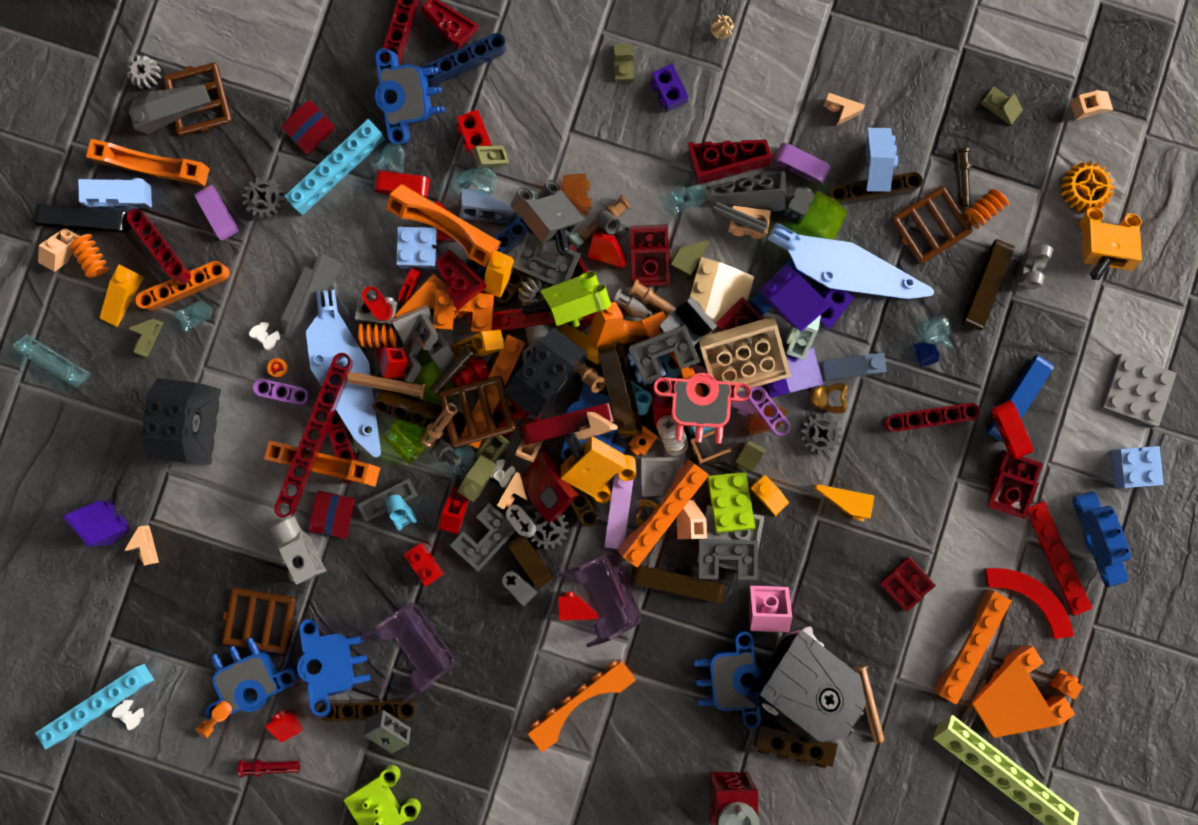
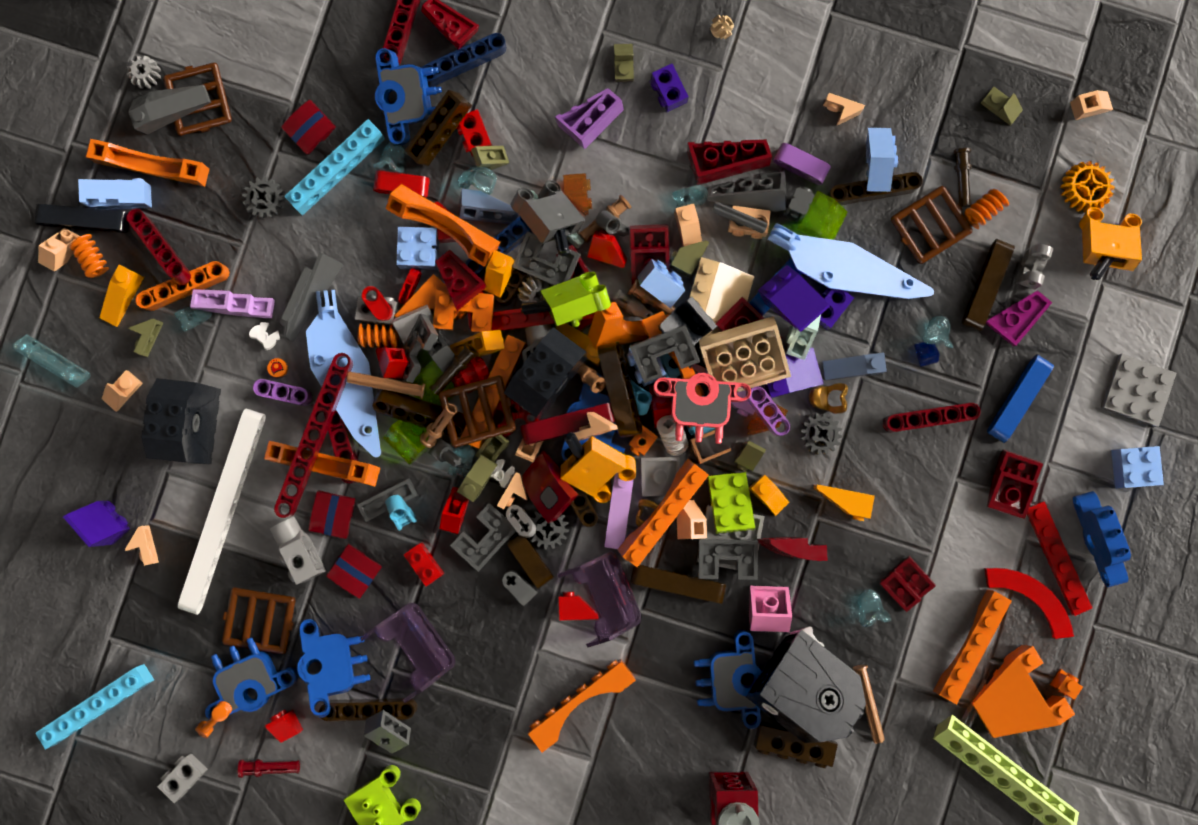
white piece [112,700,144,730] -> none
medium lavender beam [194,185,239,241] -> none
red beam [991,401,1033,460] -> none
none -> light nougat slope [102,370,143,412]
none -> light grey brick [158,754,208,803]
none -> white beam [178,408,266,615]
none -> lavender slope [190,289,275,319]
none -> dark red slope [326,544,382,599]
none -> dark brown brick [405,90,472,166]
none -> medium lavender wedge [555,88,624,149]
none -> light blue piece [638,259,685,309]
none -> light nougat slope [674,204,702,247]
none -> dark red slope [757,537,828,561]
none -> clear light blue piece [858,589,891,627]
none -> magenta wing [986,290,1052,347]

